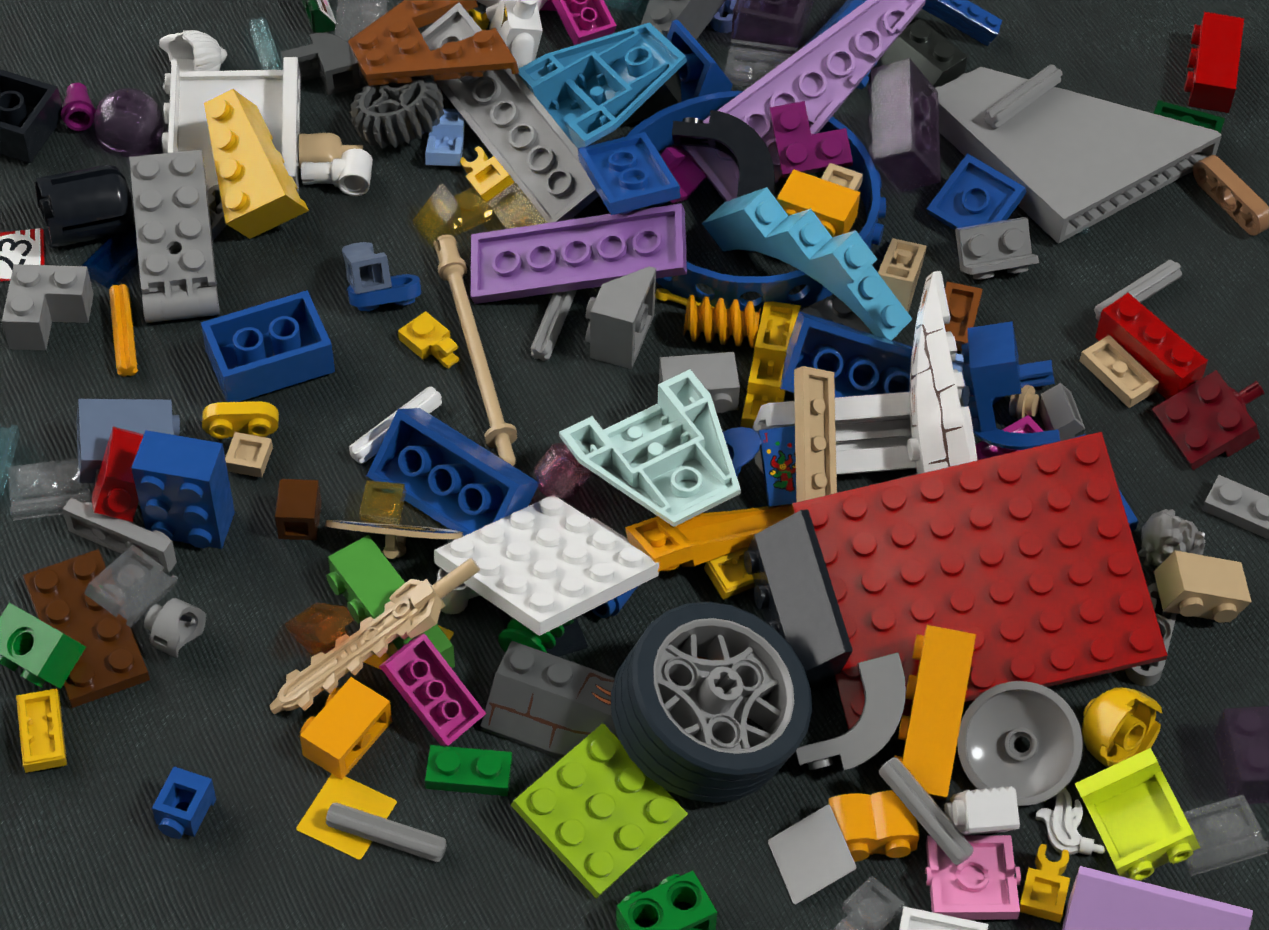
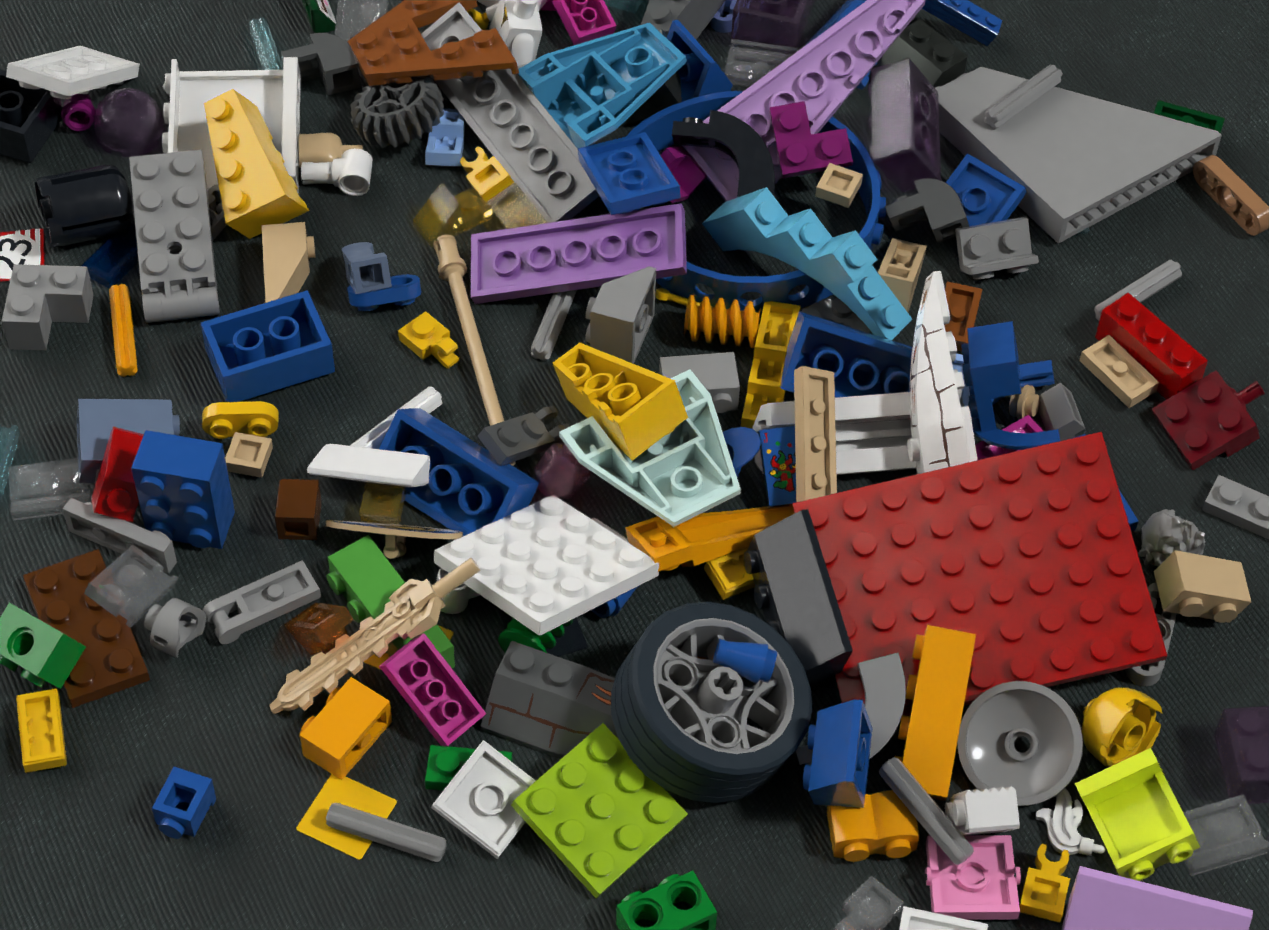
white hair [159,30,227,71] -> none
light grey sticker [768,805,856,904] -> none
light orange brick [777,169,860,237] -> none
red brick [1184,12,1244,113] -> none
none -> white plate [6,46,140,99]
none -> light grey plate [203,560,321,644]
none -> tan slope [262,222,316,303]
none -> white slope [307,444,430,487]
none -> white plate [431,740,536,859]
none -> dark grey hinge [478,405,570,466]
none -> yellow wedge [553,343,688,461]
none -> blue cone [713,639,777,684]
none -> blue slope [803,699,873,808]
none -> dark grey brick [885,178,969,243]

